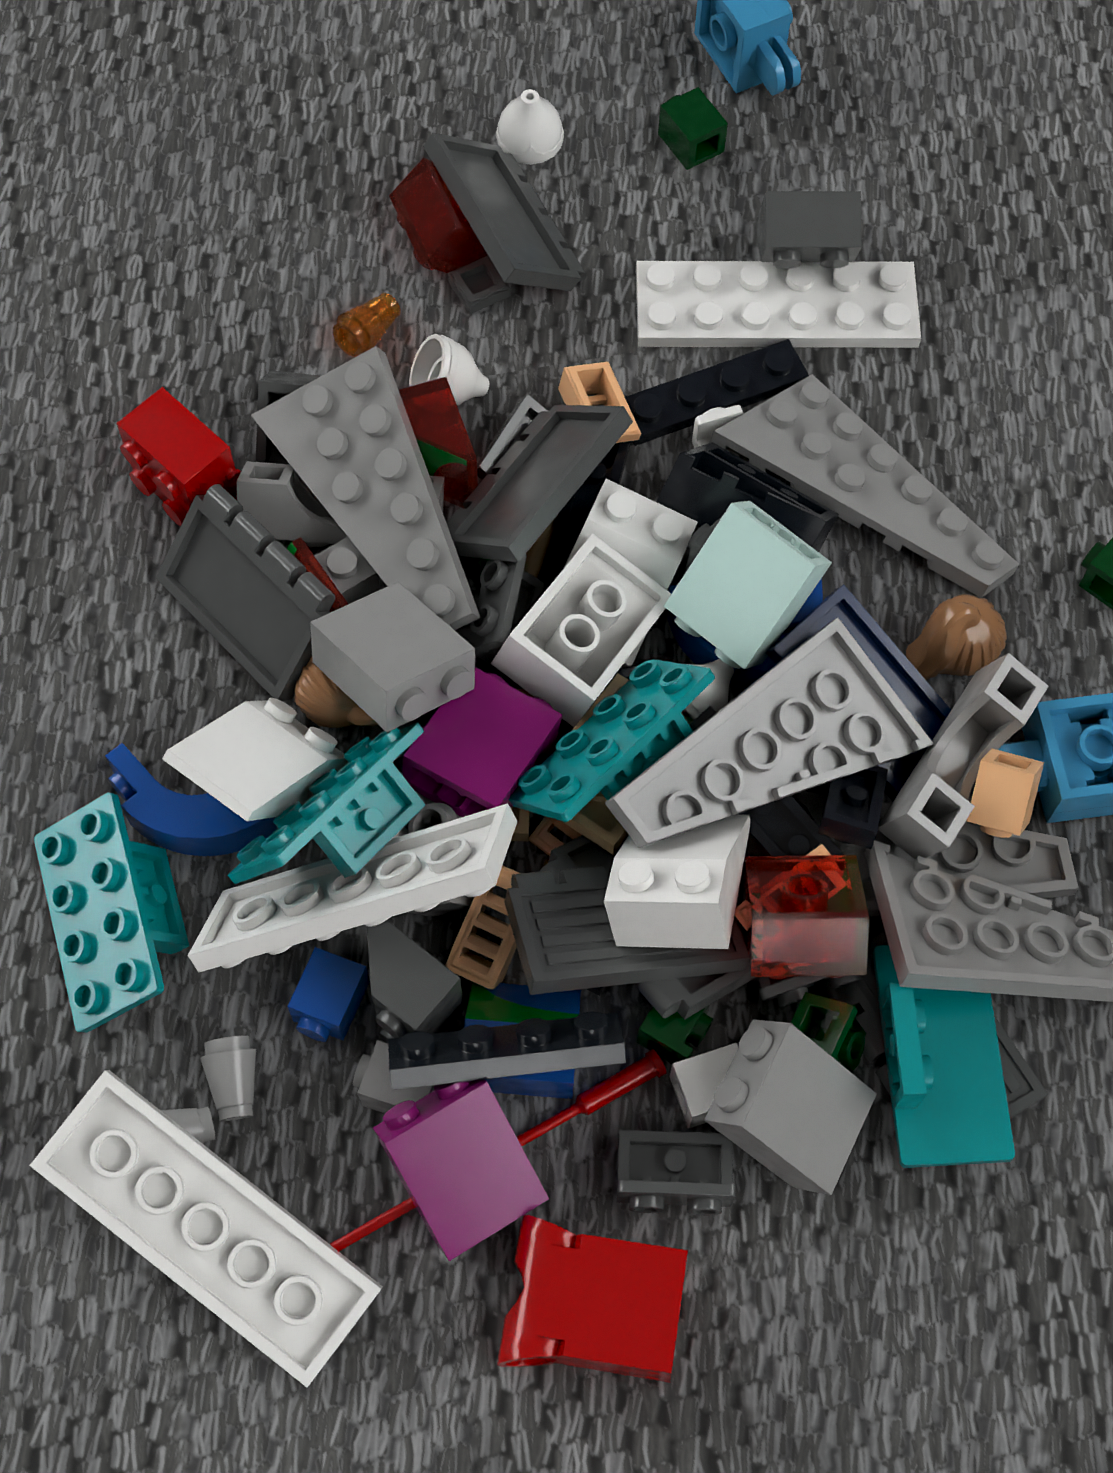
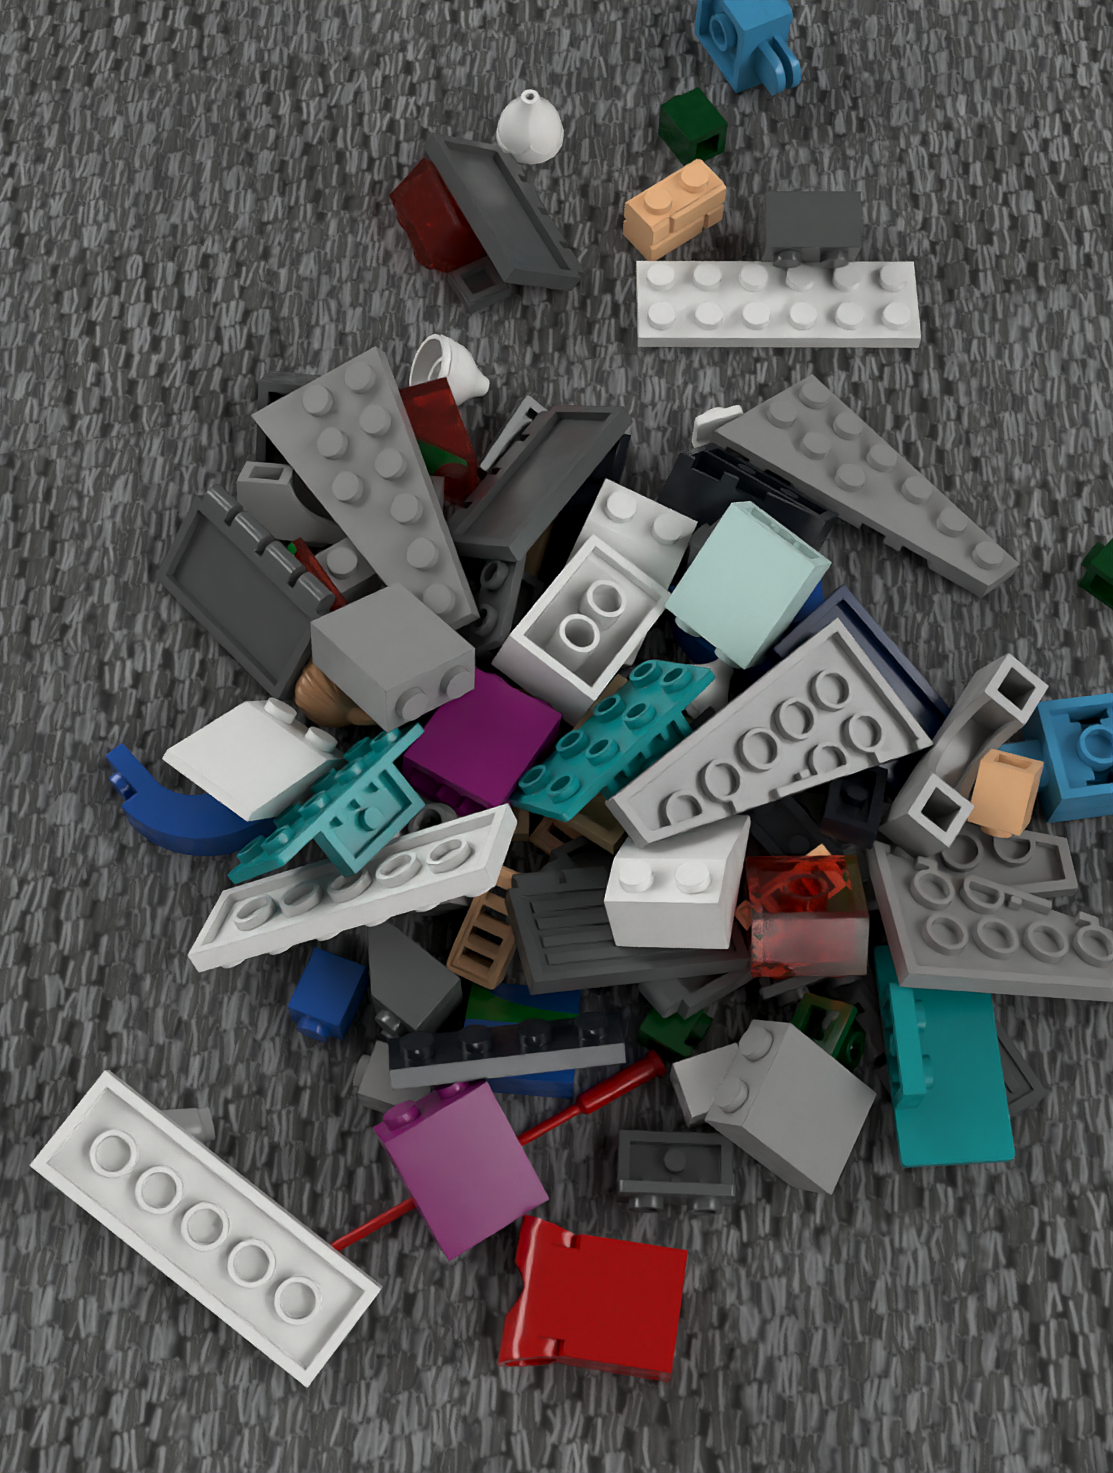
teal bracket [34,792,189,1033] -> none
red brick [116,387,241,526] -> none
light grey cone [200,1036,256,1122] -> none
clear orange cone [333,293,401,357] -> none
light nougat slope [558,362,641,443] -> none
black plate [625,339,809,446] -> none
medium nougat hair [906,594,1007,680] -> none
none -> light nougat brick [623,159,726,261]

